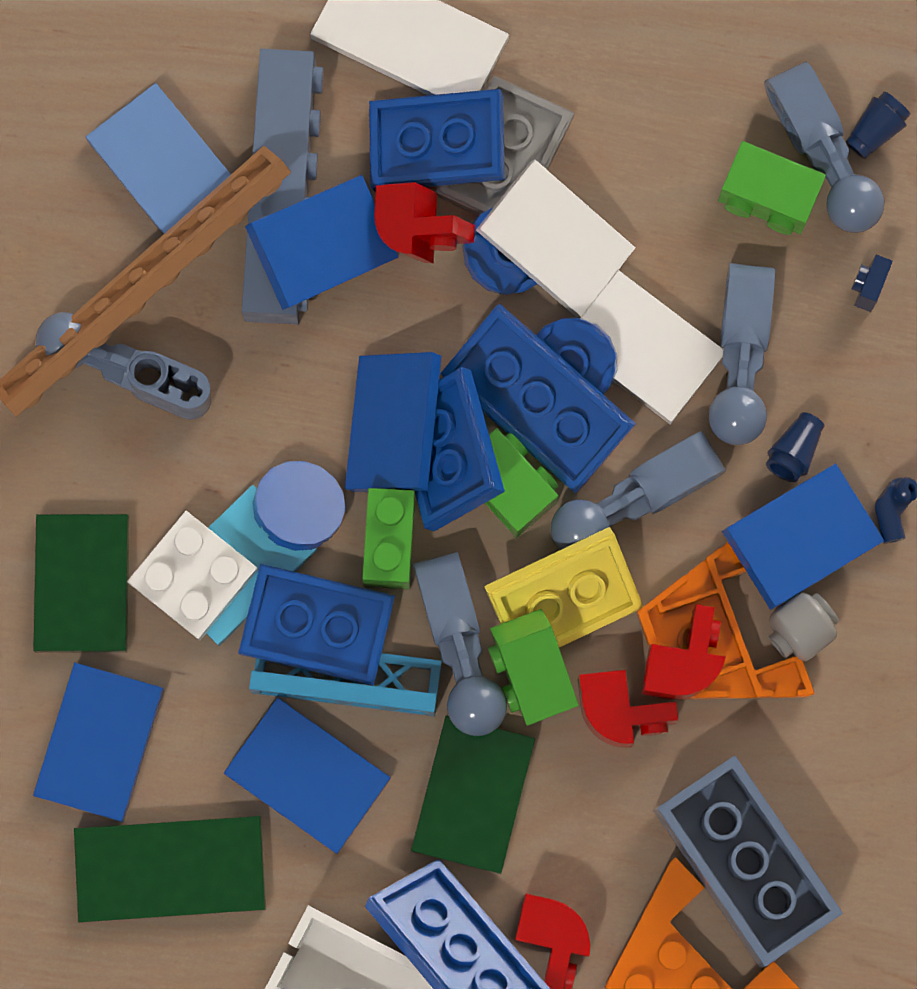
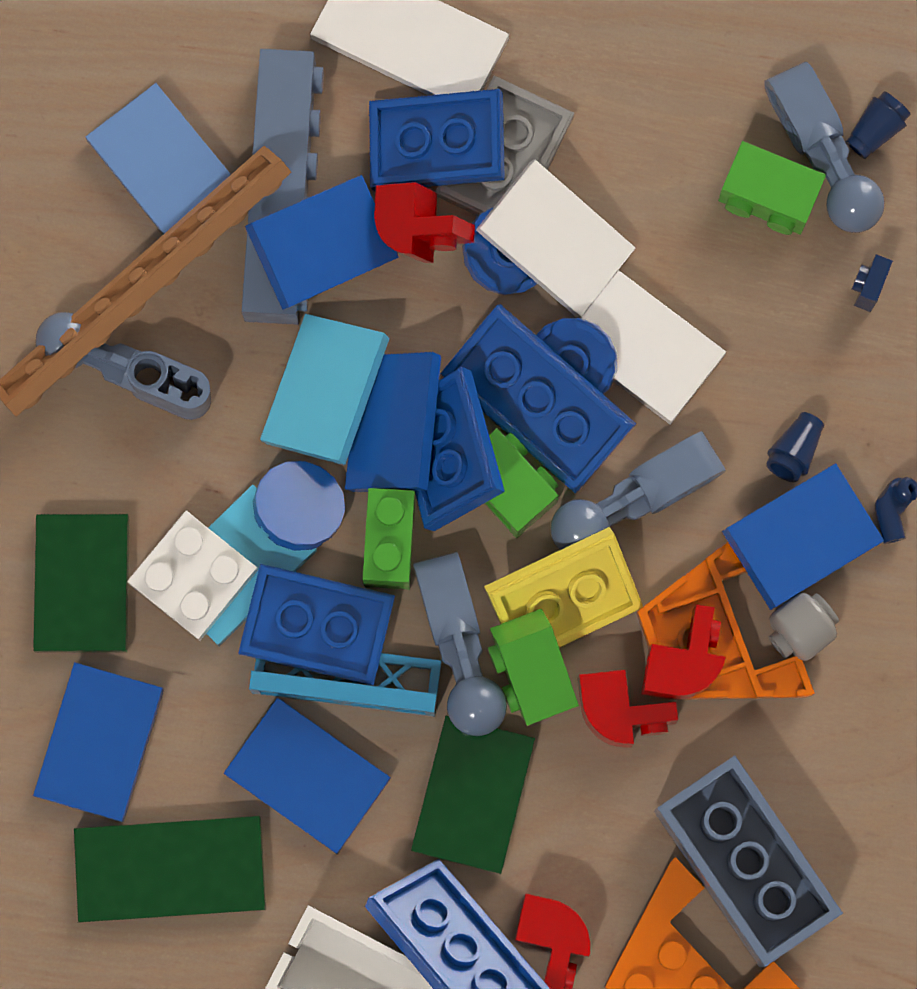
sand blue beam [708,263,775,445] -> none
none -> medium azure tile [260,314,390,465]

